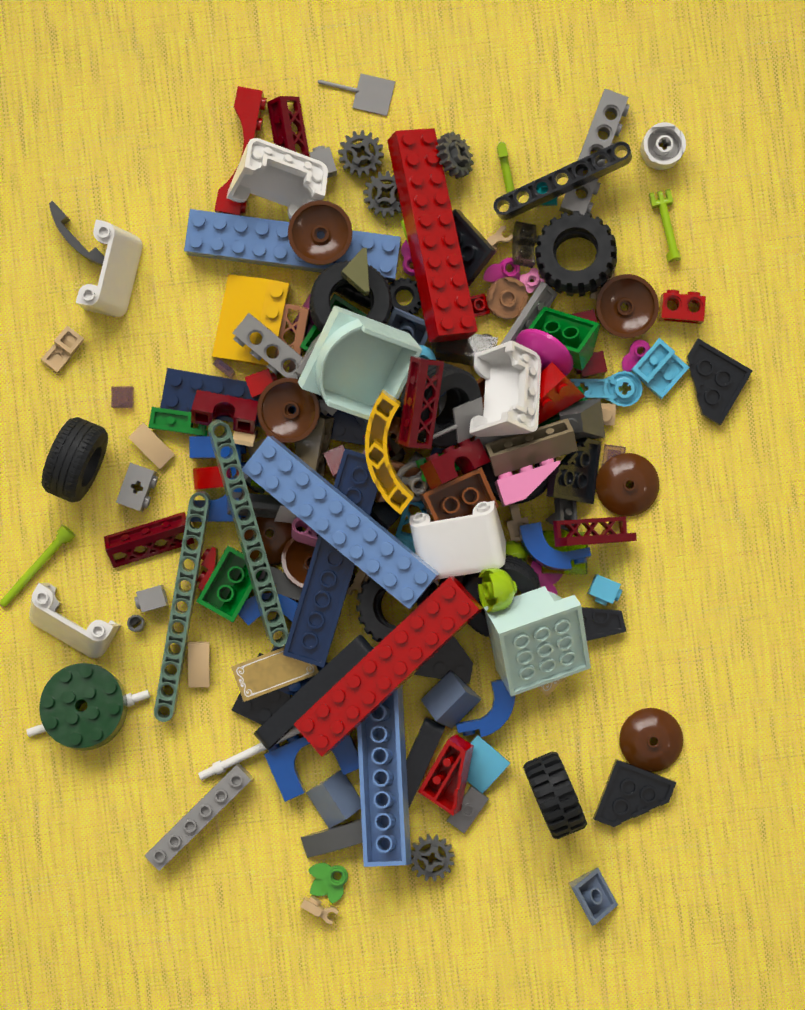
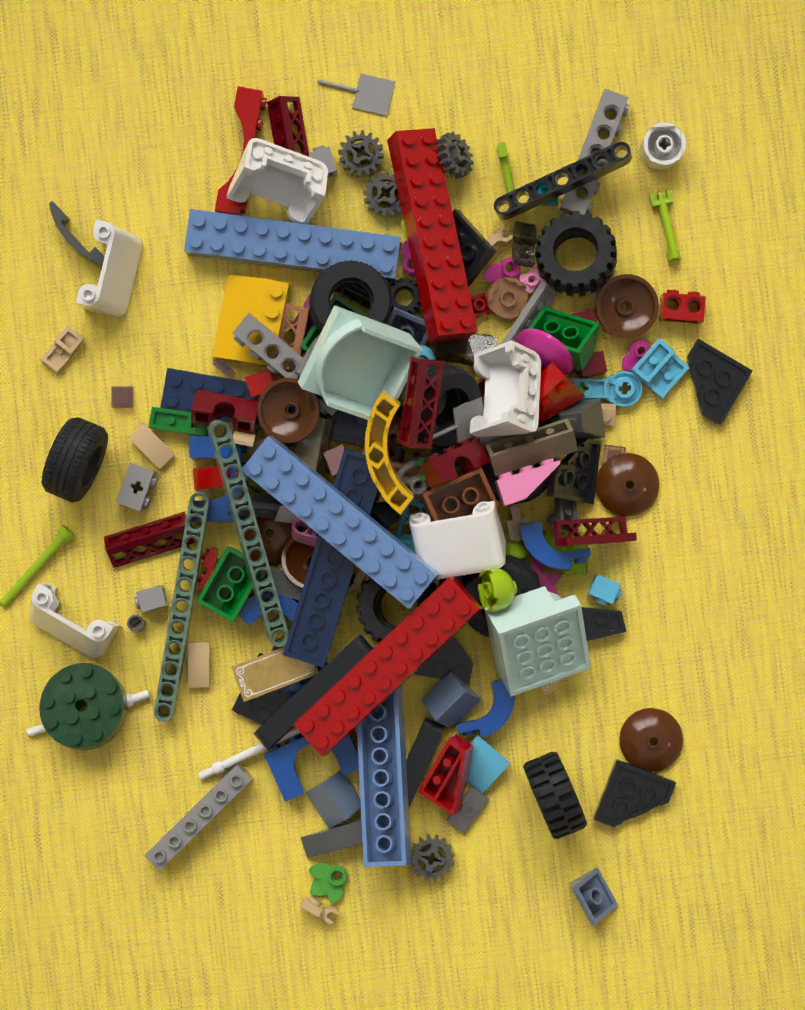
reddish brown dish [288,200,353,265] -> none
olive slope [341,248,369,296] -> none

